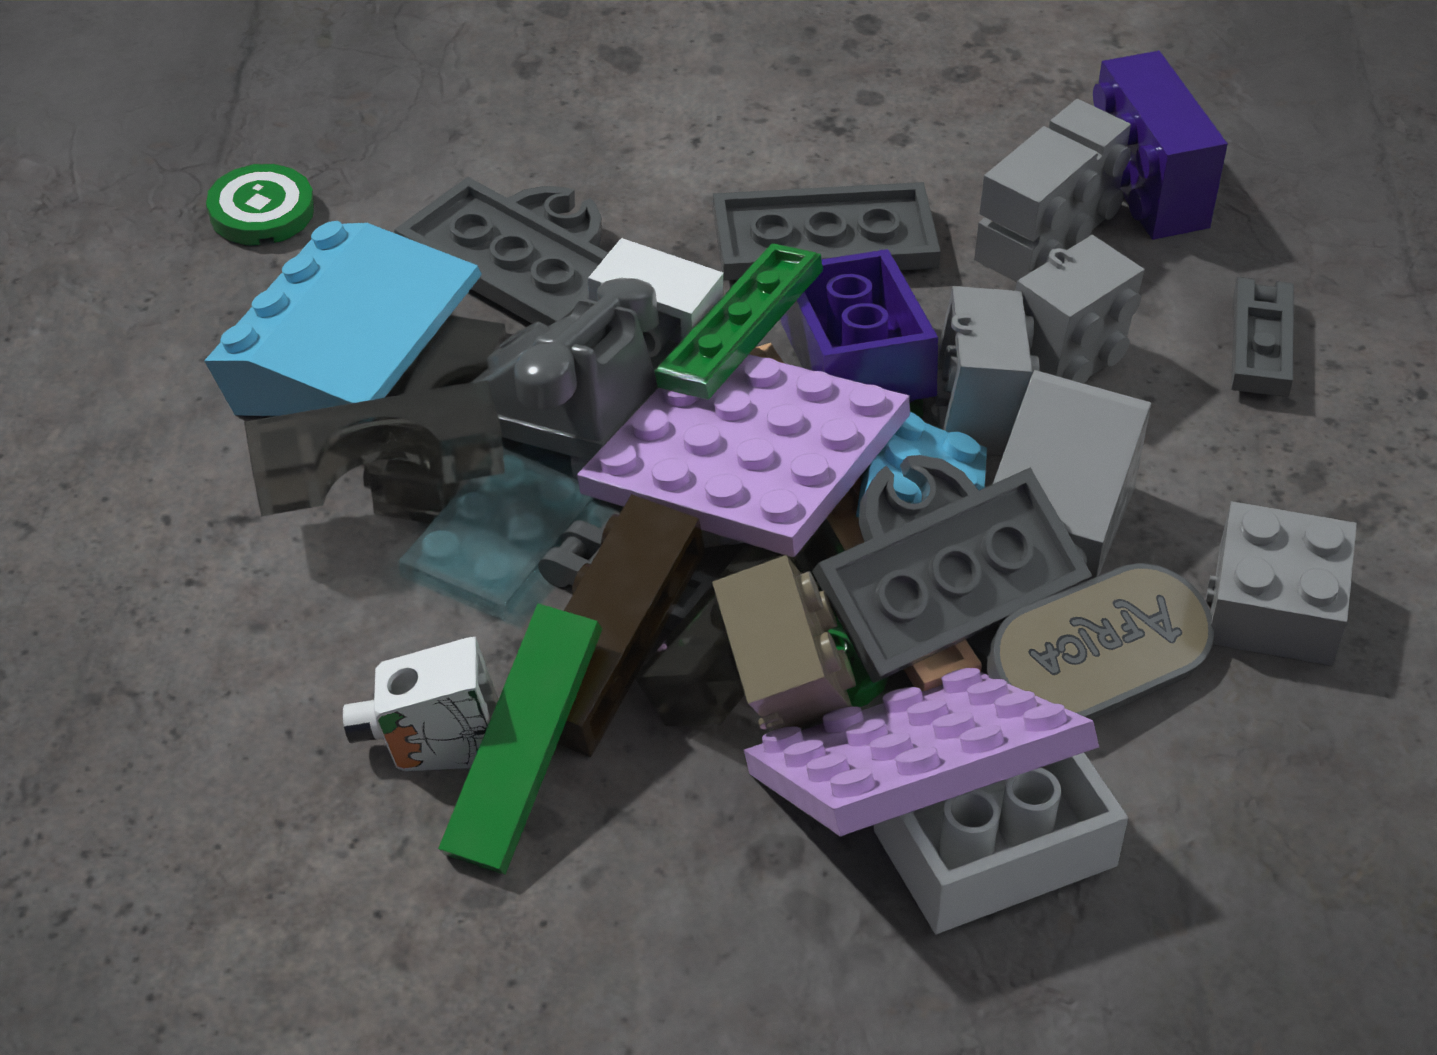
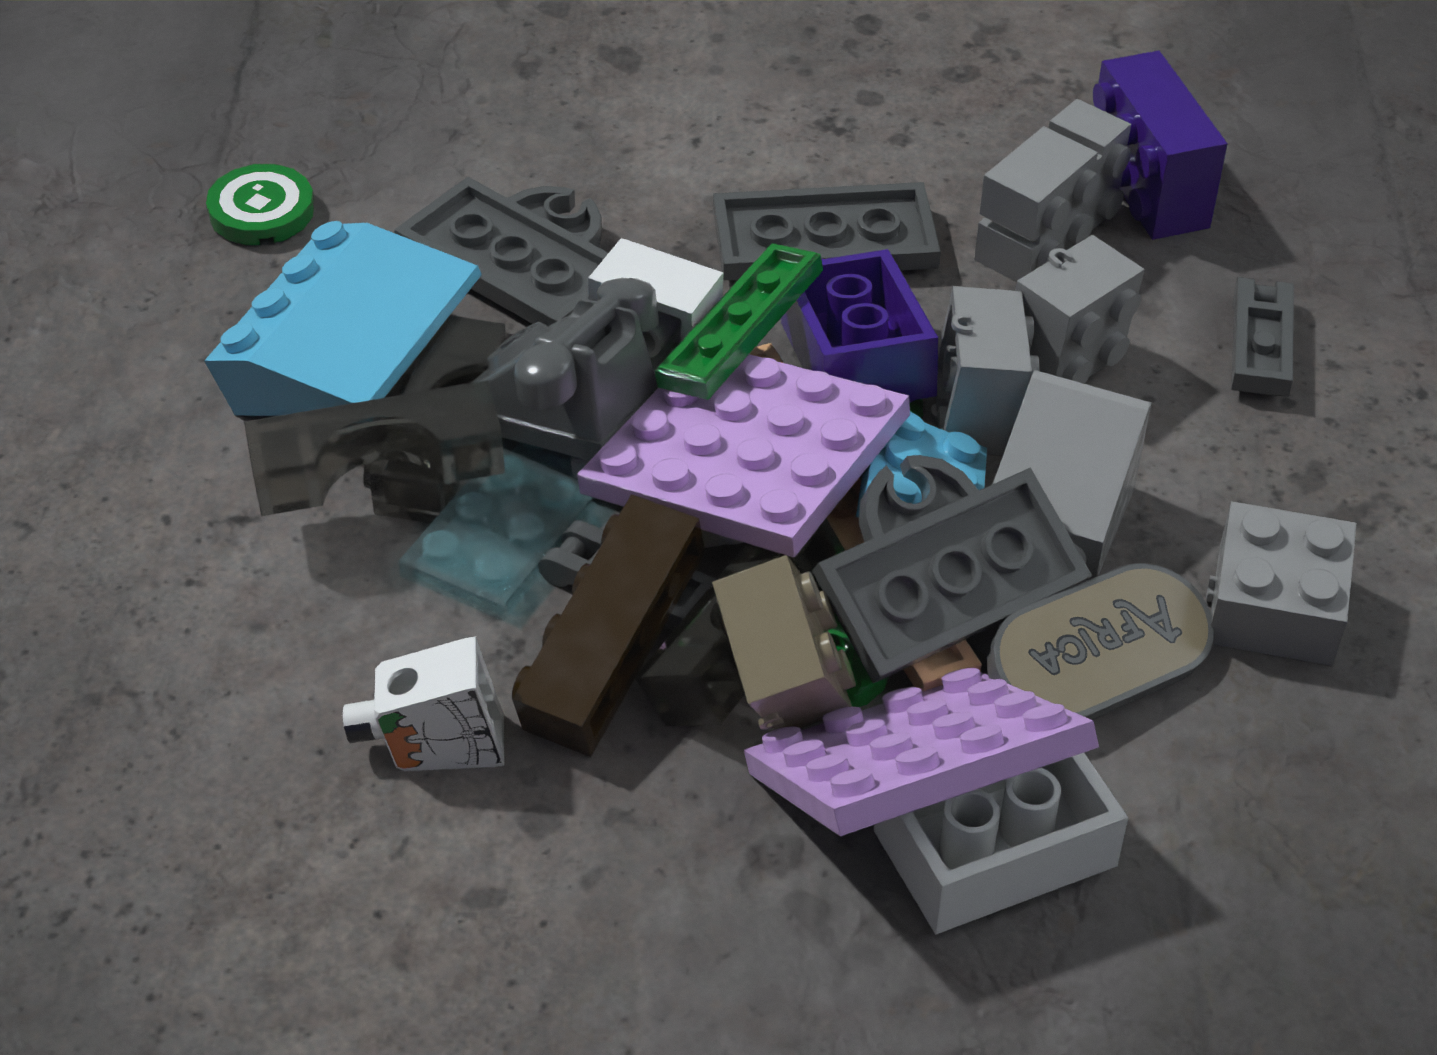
green tile [438,603,603,875] -> none

